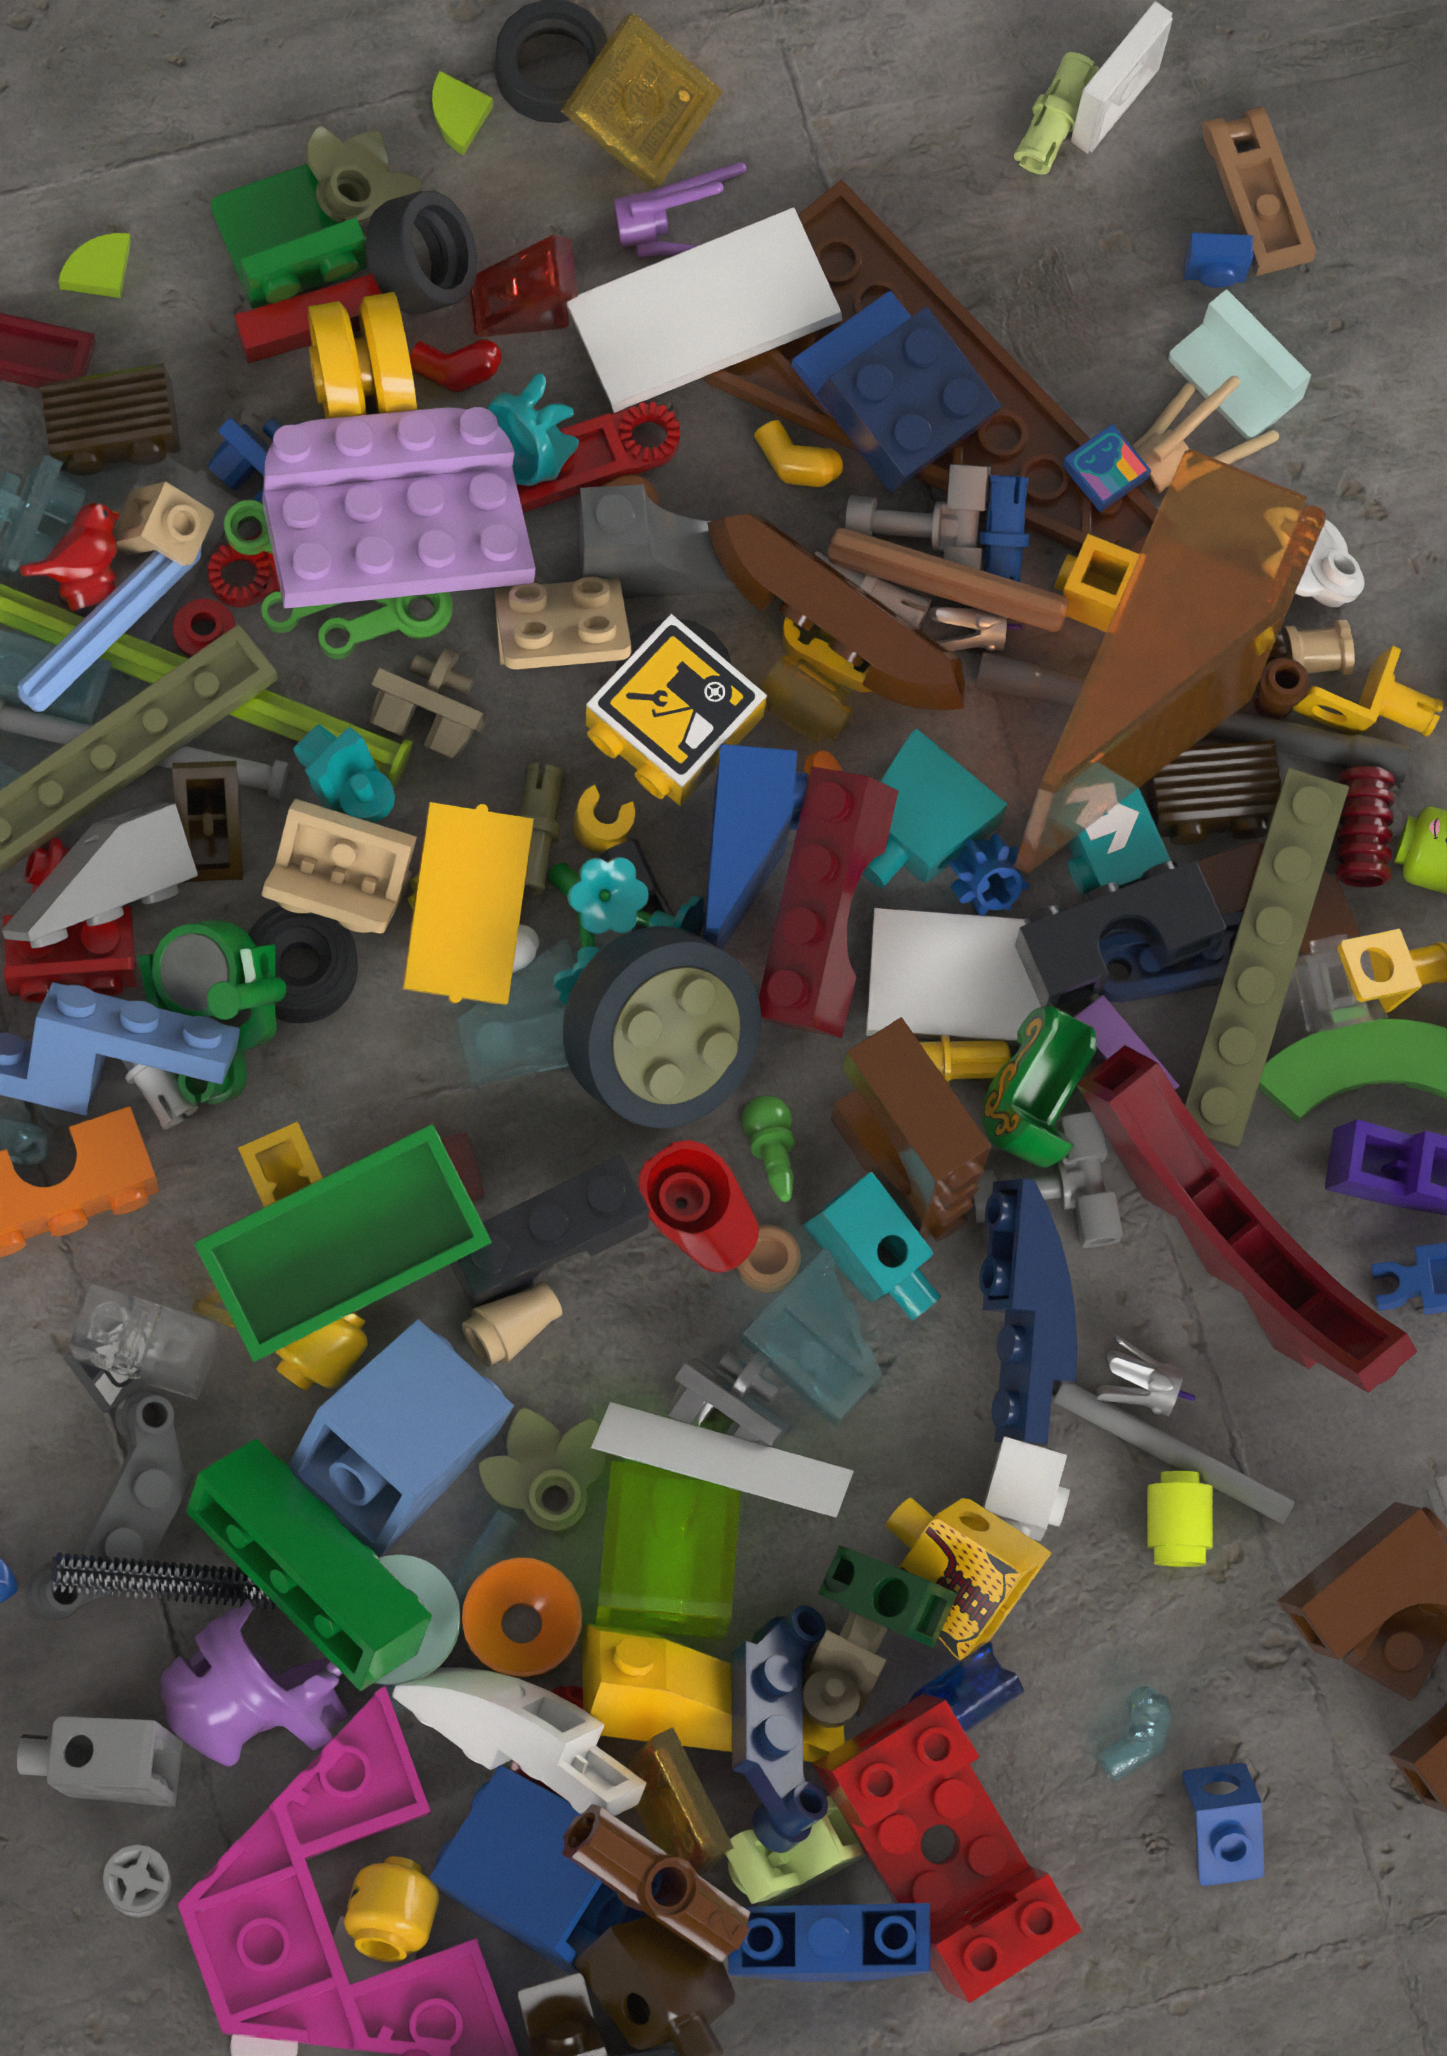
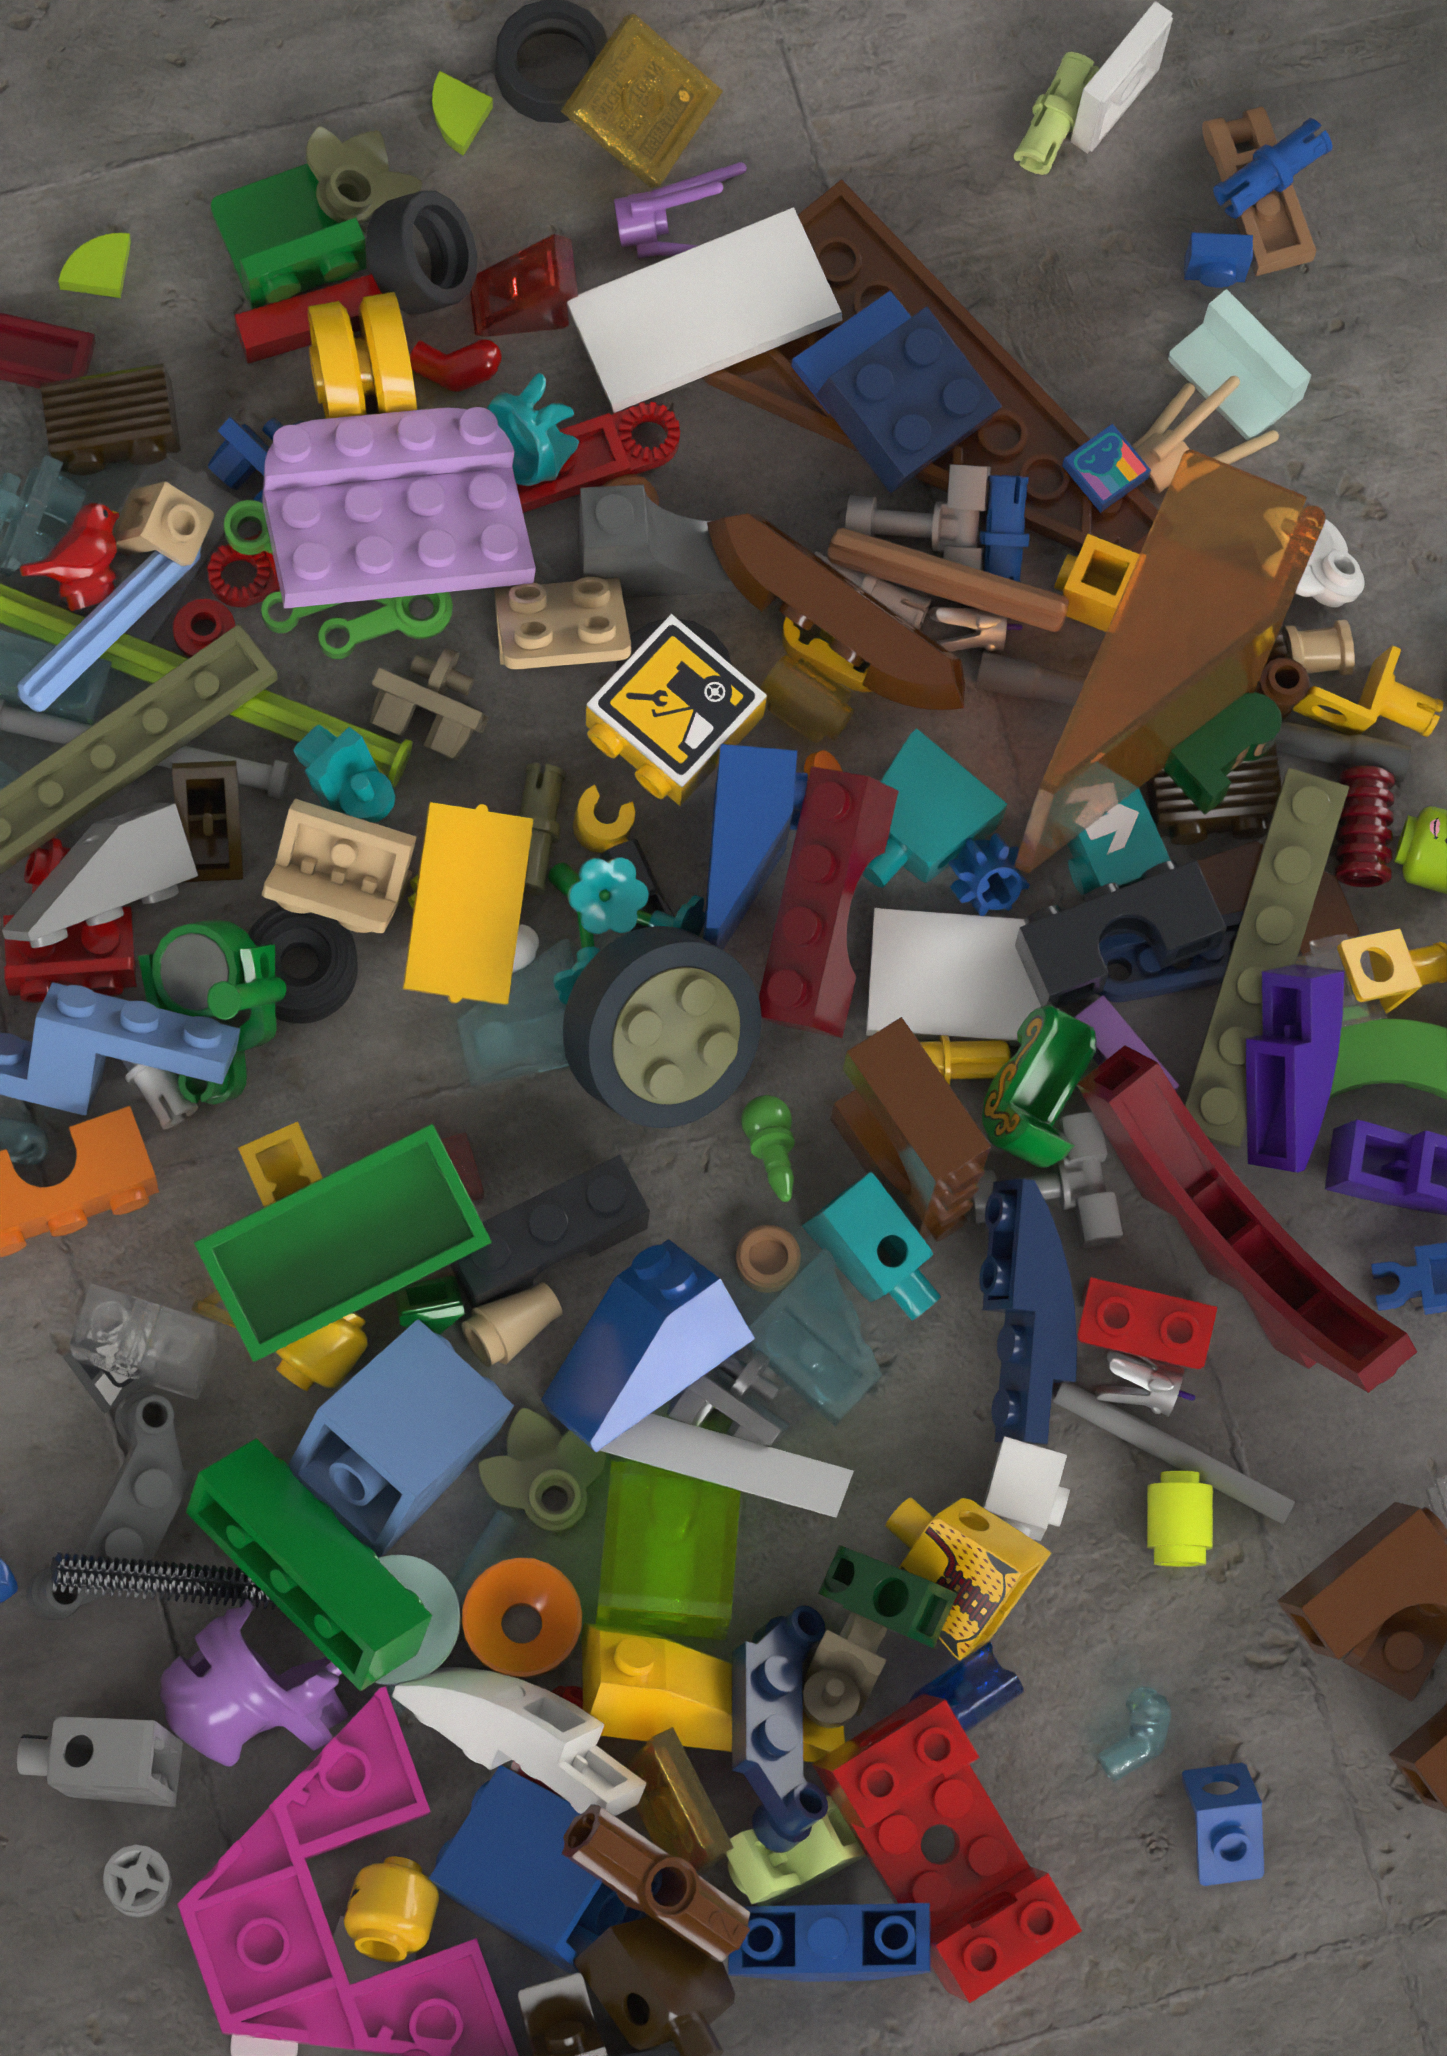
red cap [638,1140,759,1273] -> none
yellow arm [753,420,843,487] -> none
none -> green slope [393,1276,465,1335]
none -> blue slope [541,1239,755,1452]
none -> red bracket [1077,1277,1218,1370]
none -> dark green leg [1163,693,1282,815]
none -> blue pin [1213,118,1333,219]
none -> dark purple slope [1246,964,1344,1172]

